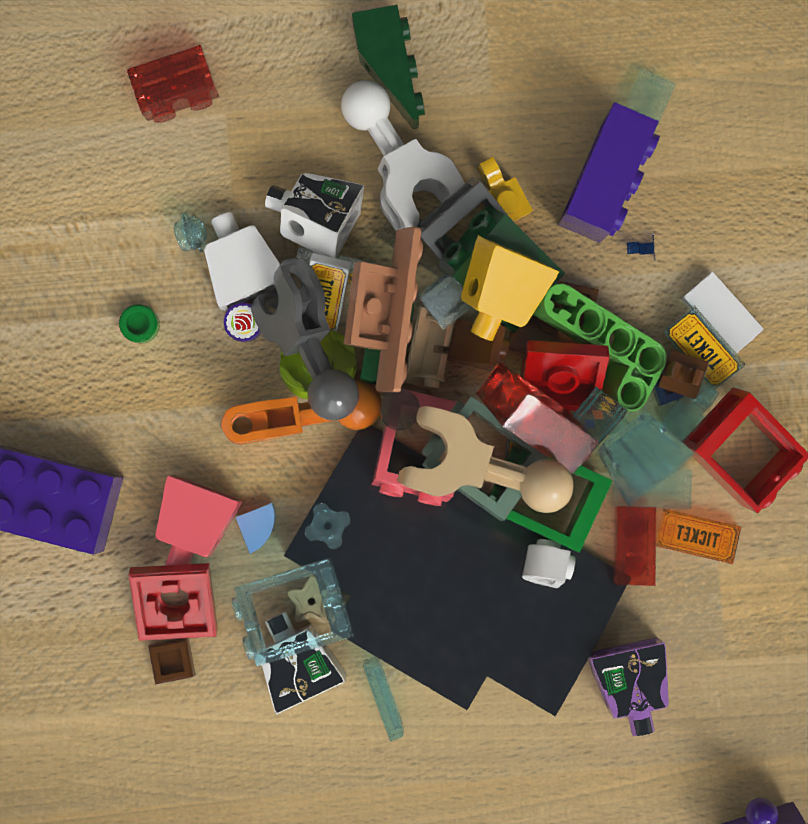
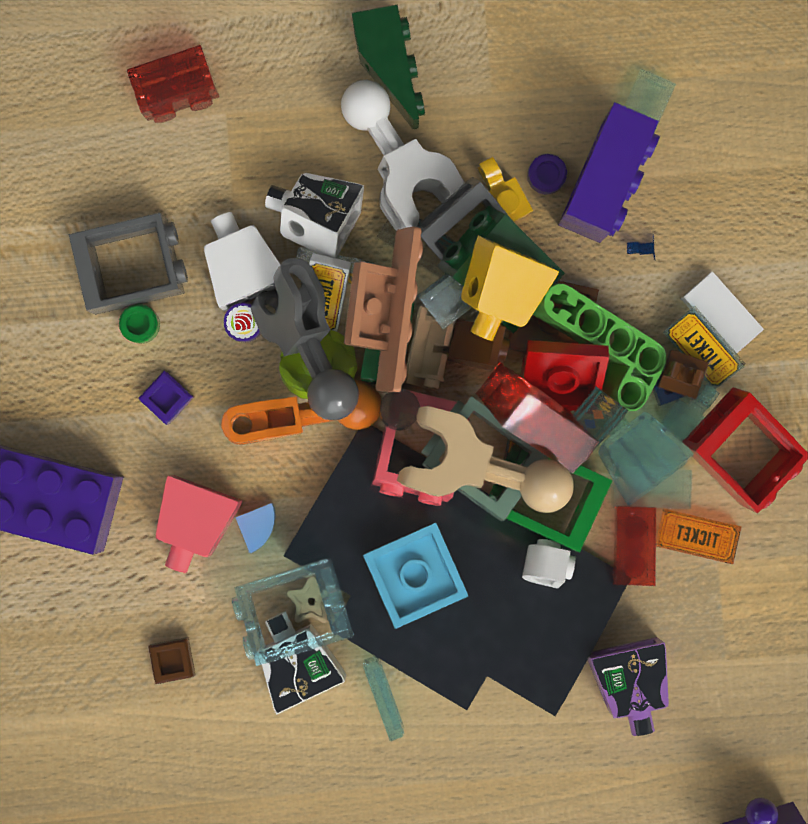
piece [128,563,218,641] -> none
clear light blue plate [174,212,207,253] -> none
clear light blue plate [305,503,350,549] -> none
none -> dark grey window [68,213,188,315]
none -> dark purple tile [138,370,194,425]
none -> medium azure plate [363,523,468,629]
none -> dark purple tile [527,154,567,195]

